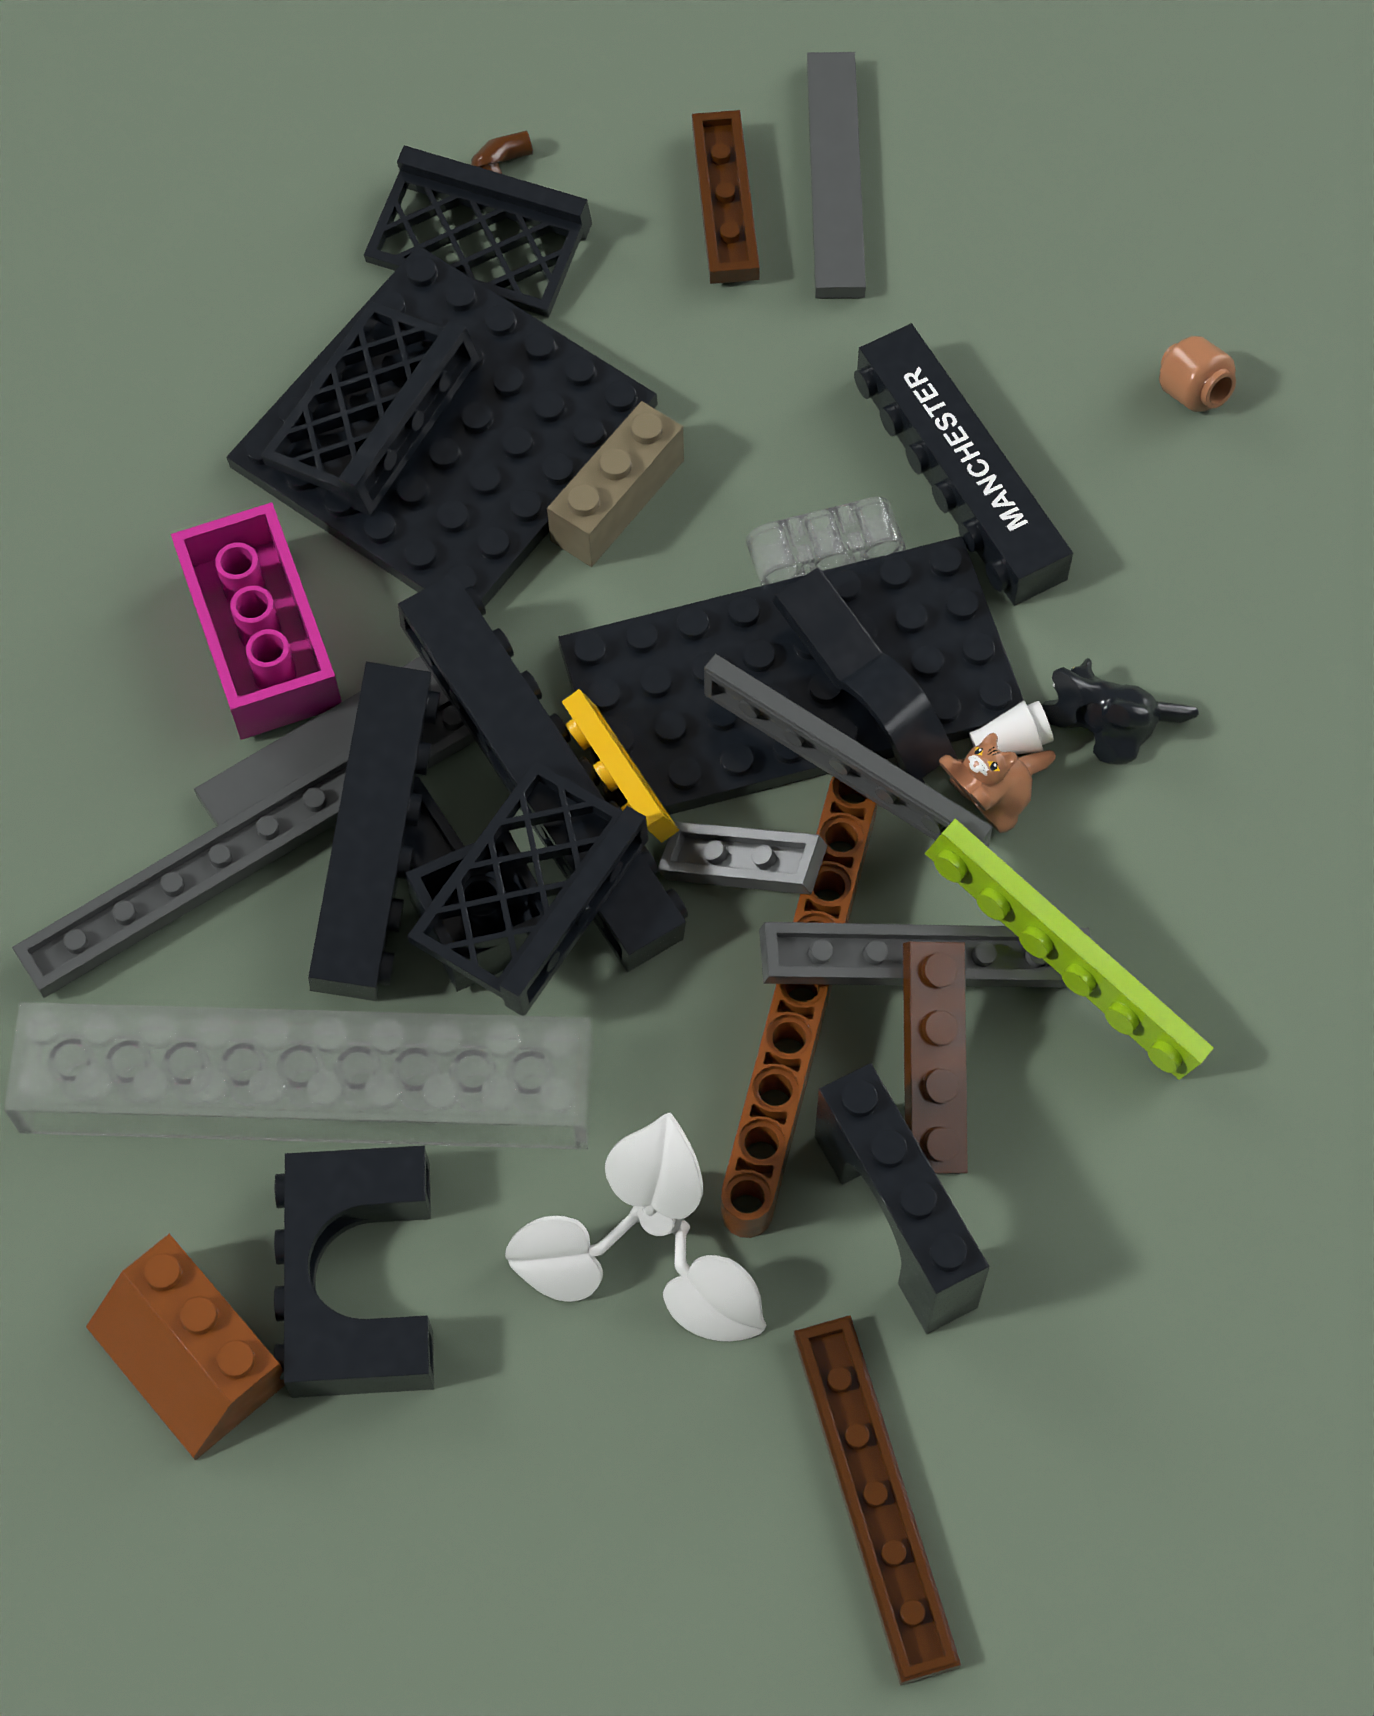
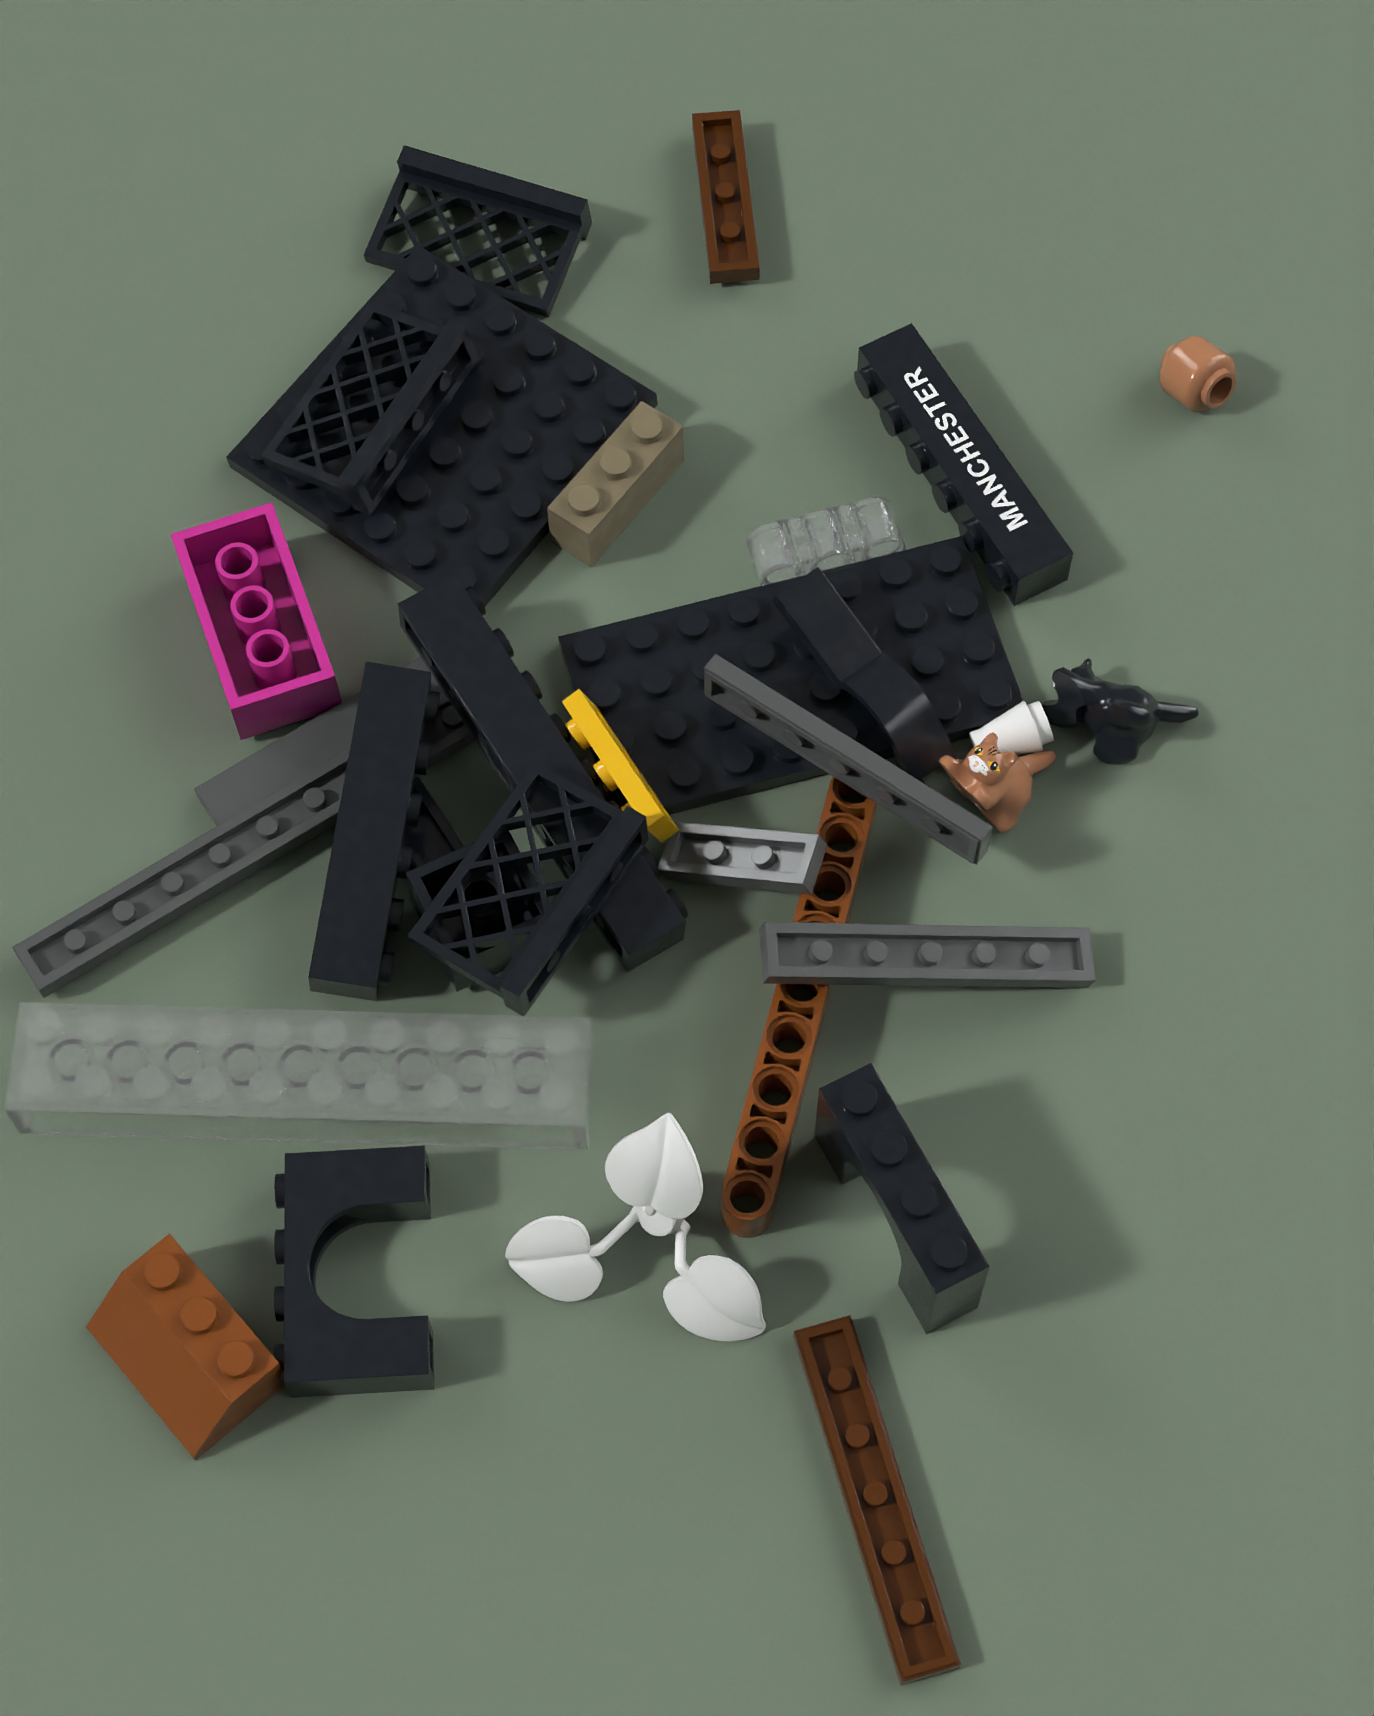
reddish brown arm [471,130,533,174] -> none
dark grey tile [807,52,866,298] -> none
reddish brown plate [903,941,968,1173] -> none
lime plate [925,819,1214,1080] -> none

